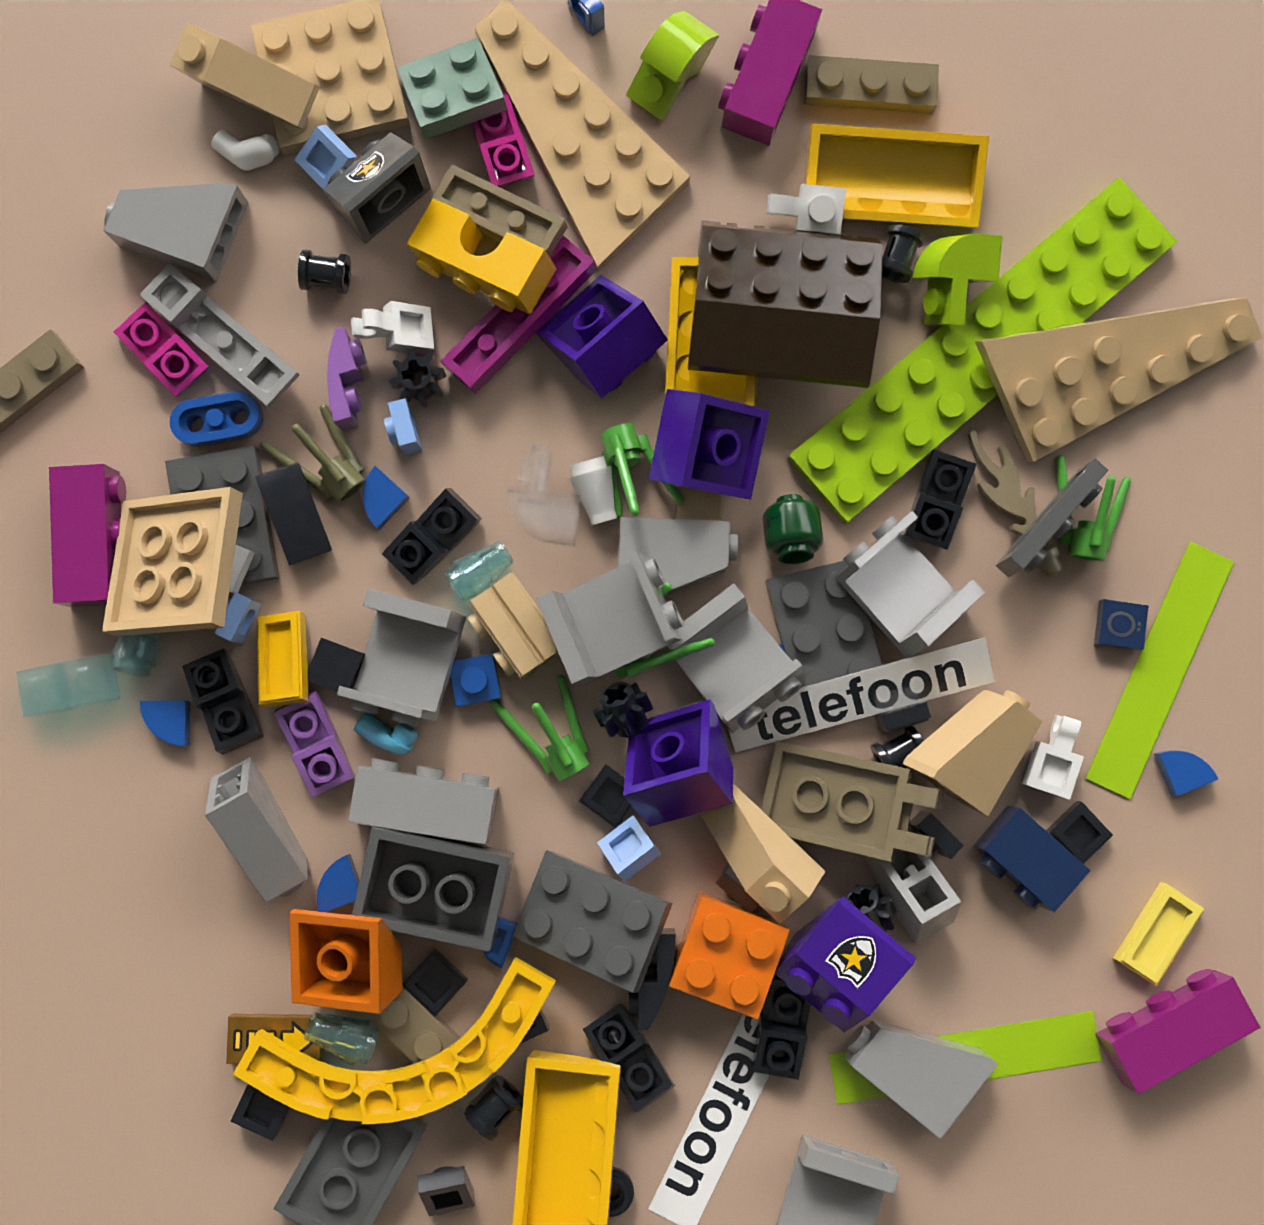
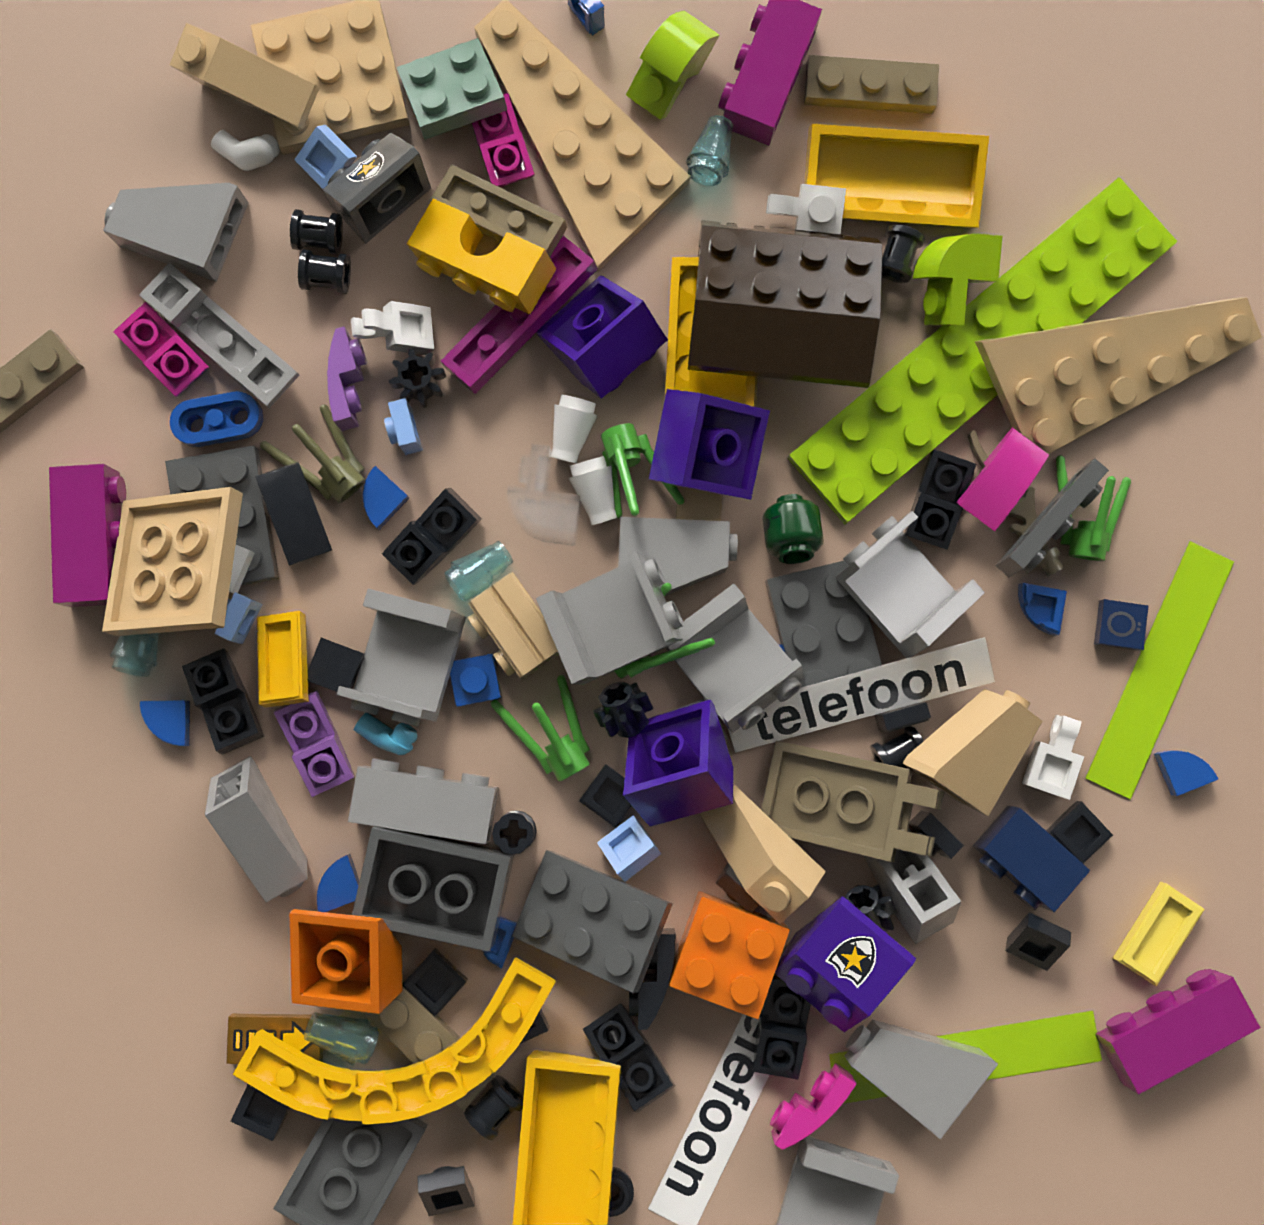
clear light blue slope [16,653,120,718] -> none
none -> black bush [290,209,343,254]
none -> black bush [492,810,537,855]
none -> white cone [551,395,597,463]
none -> clear light blue cone [686,115,733,186]
none -> dark pink slope [770,1063,857,1150]
none -> dark pink slope [957,427,1049,531]
none -> black plate [1005,912,1071,971]
none -> blue tile [1018,583,1067,636]

